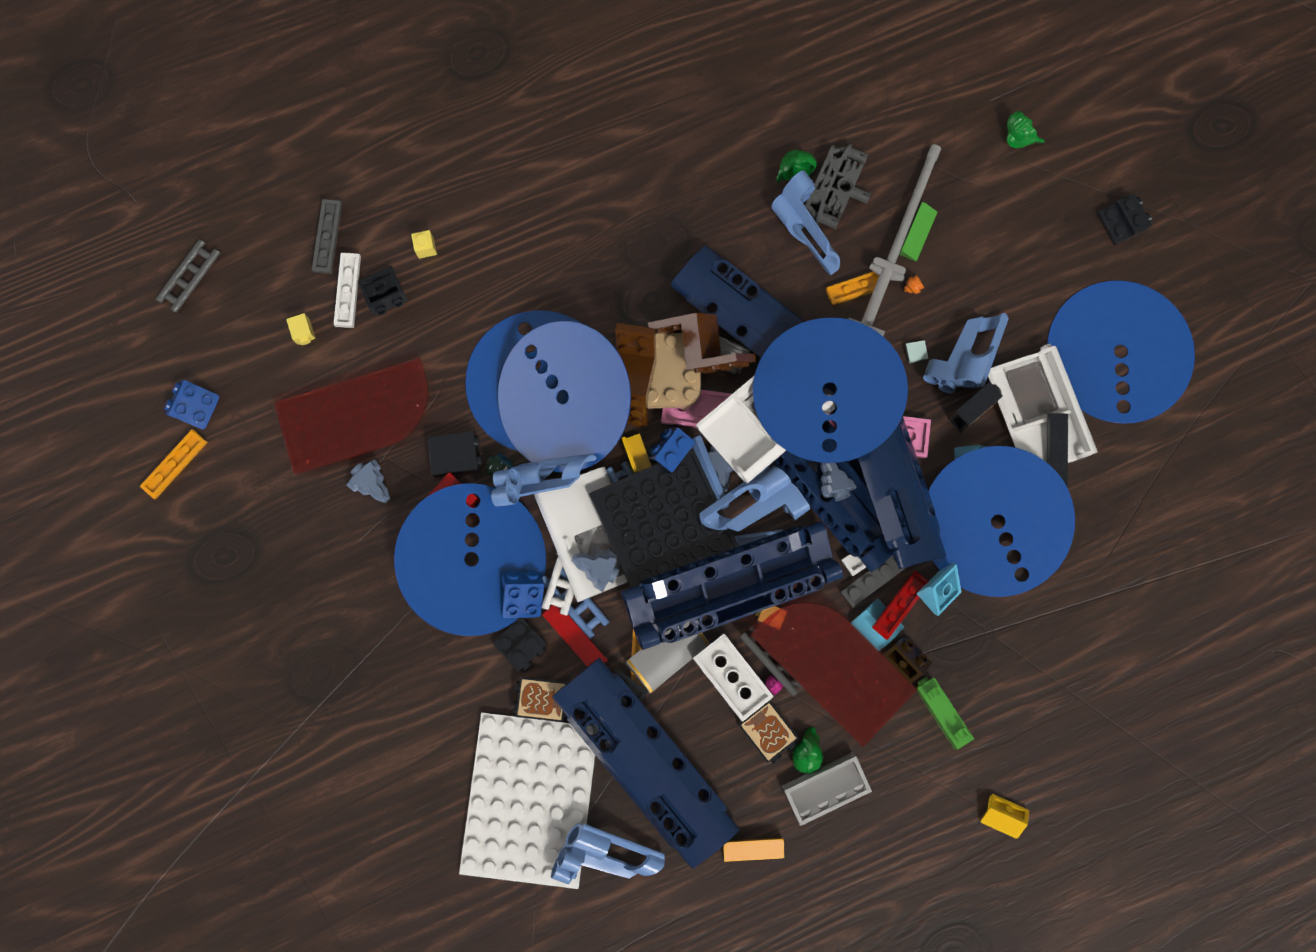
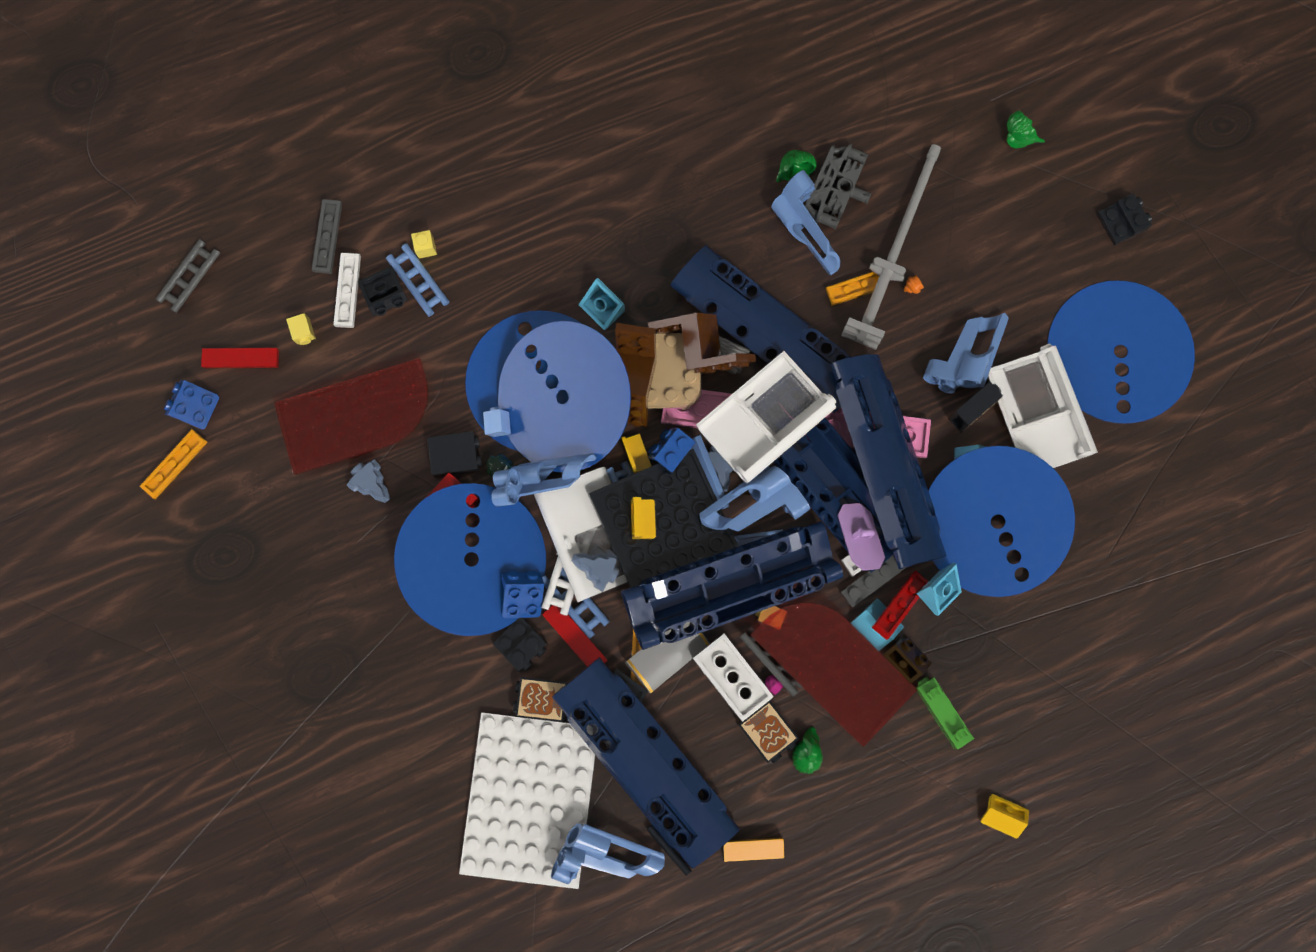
blue piece [753,318,908,463] -> none
light grey slope [782,752,872,826] -> none
sand blue rock [820,462,857,501] -> none
bright green slope [899,202,937,261] -> none
light aqua tile [905,340,928,363] -> none
black tile [1047,413,1068,488] -> none
none -> red tile [201,348,279,368]
none -> medium blue bar [386,244,450,317]
none -> light blue brick [483,407,511,437]
none -> medium azure slope [579,278,625,330]
none -> yellow panel [631,497,656,539]
none -> black bar [646,825,692,876]
none -> lavender shield [838,503,885,570]

